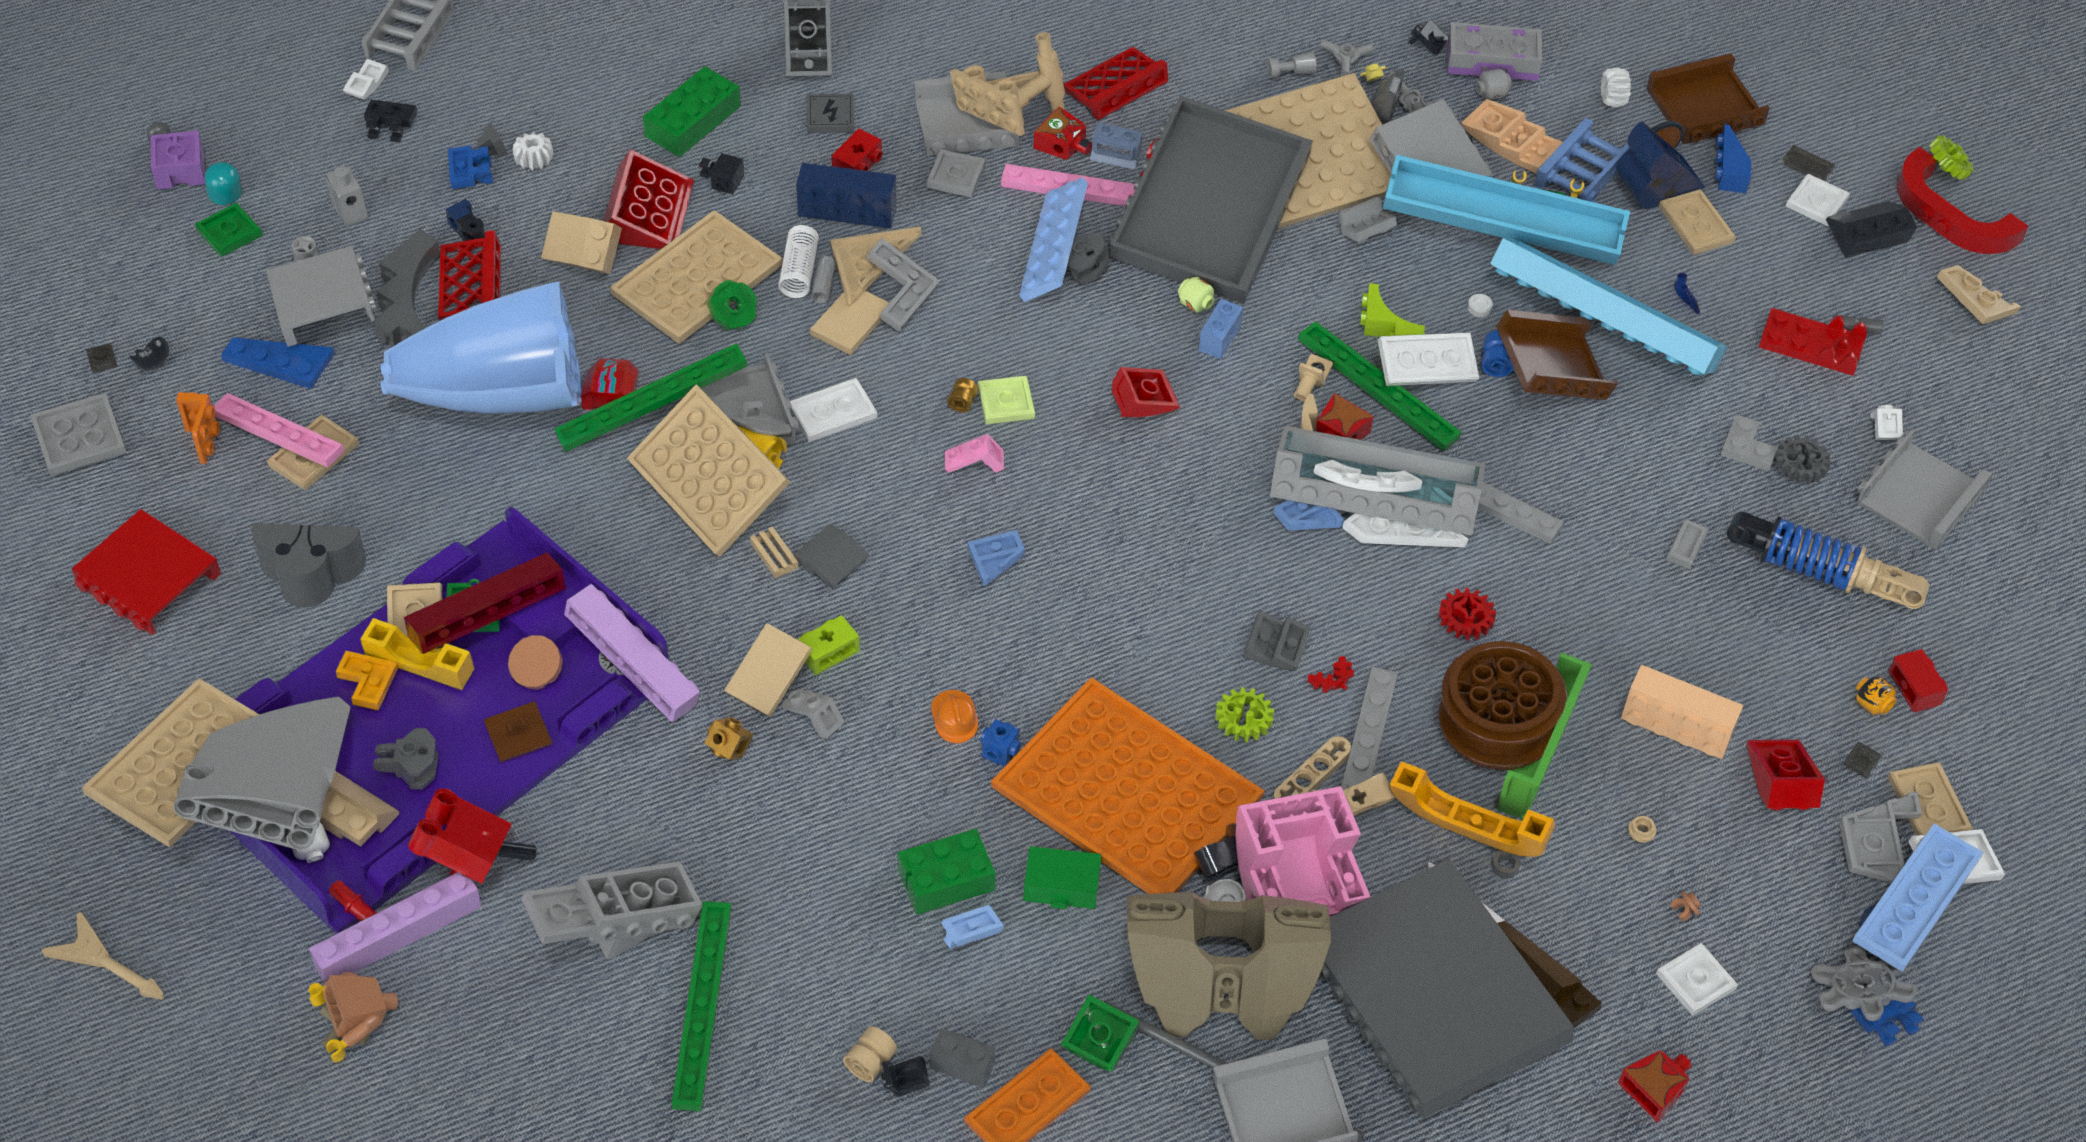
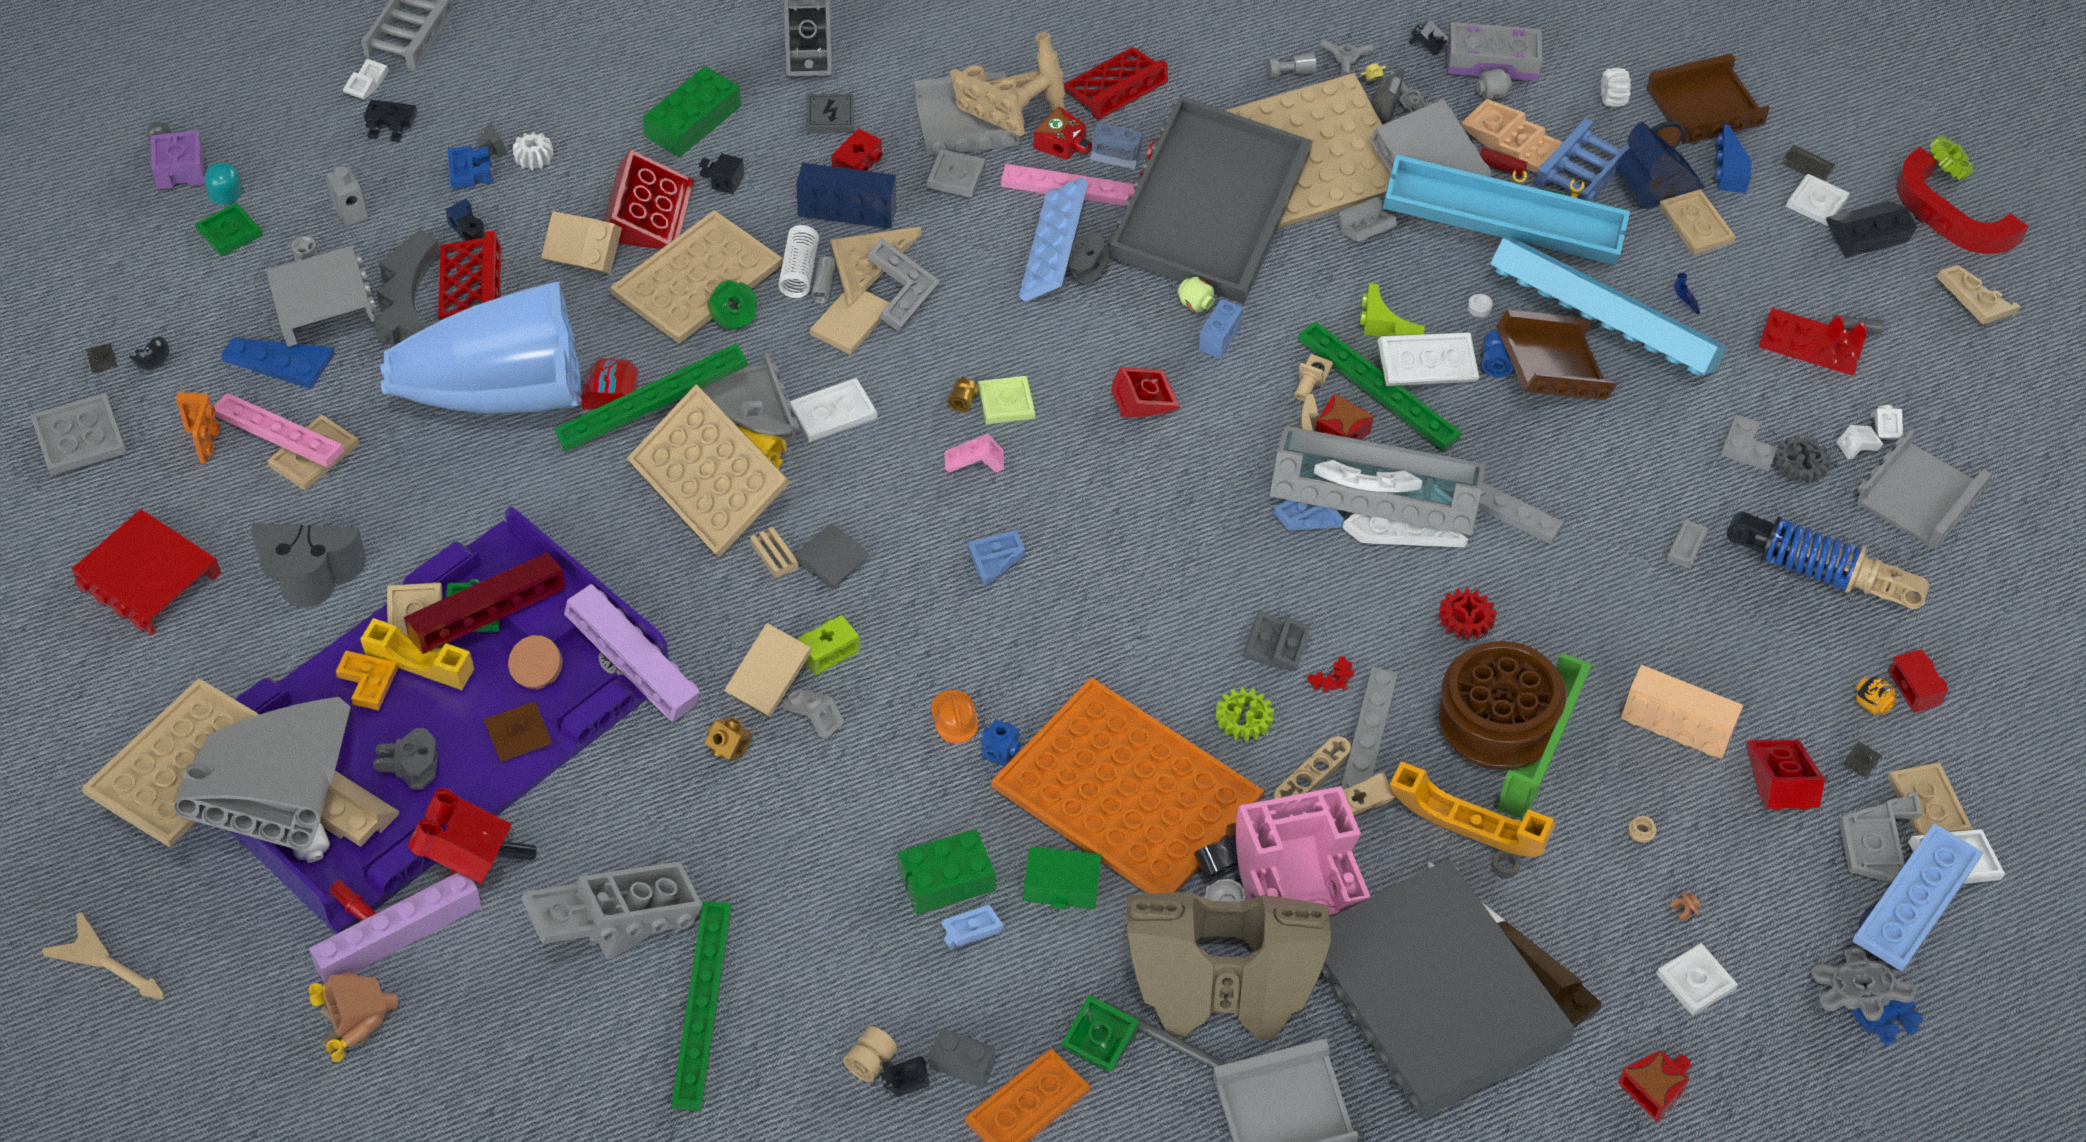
none -> red piece [1480,147,1528,178]
none -> white bracket [1837,425,1883,459]

